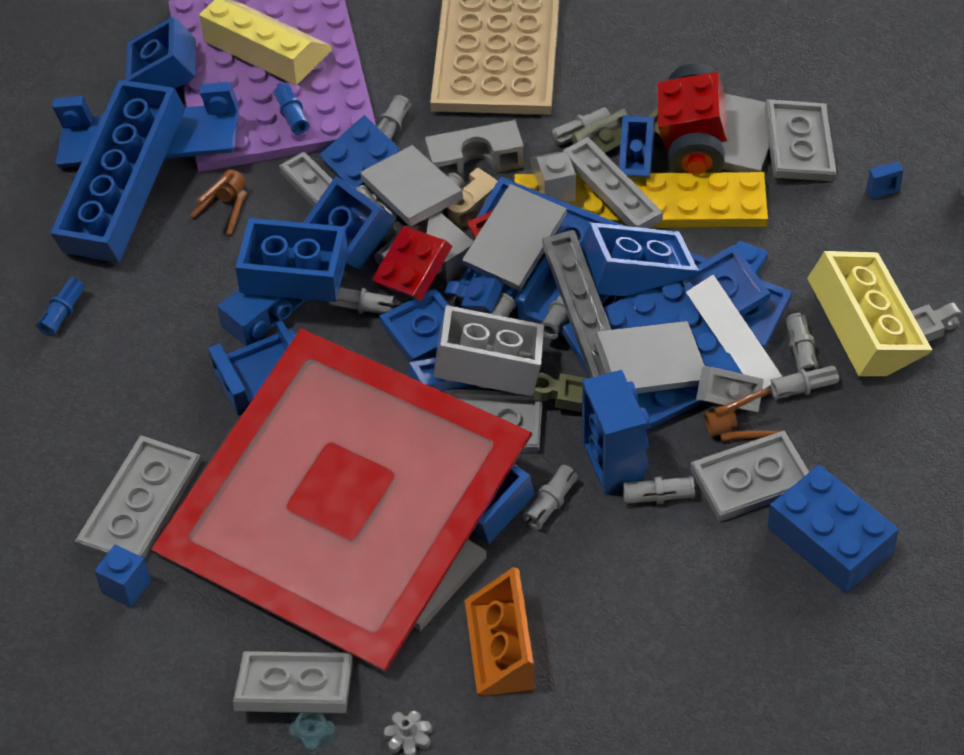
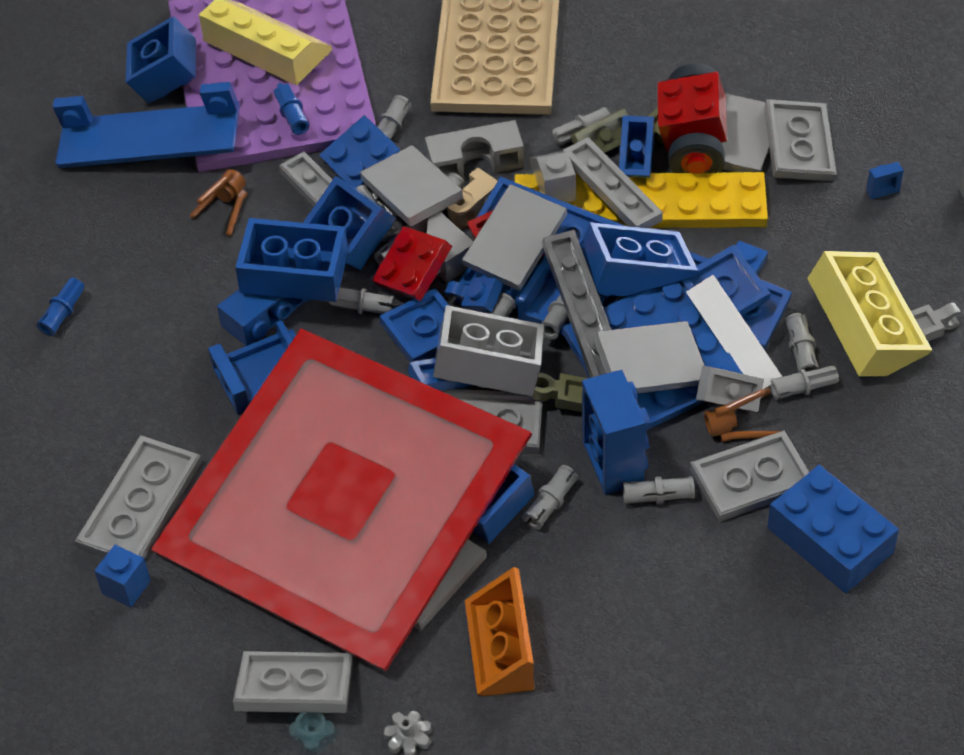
blue brick [50,79,185,263] -> none

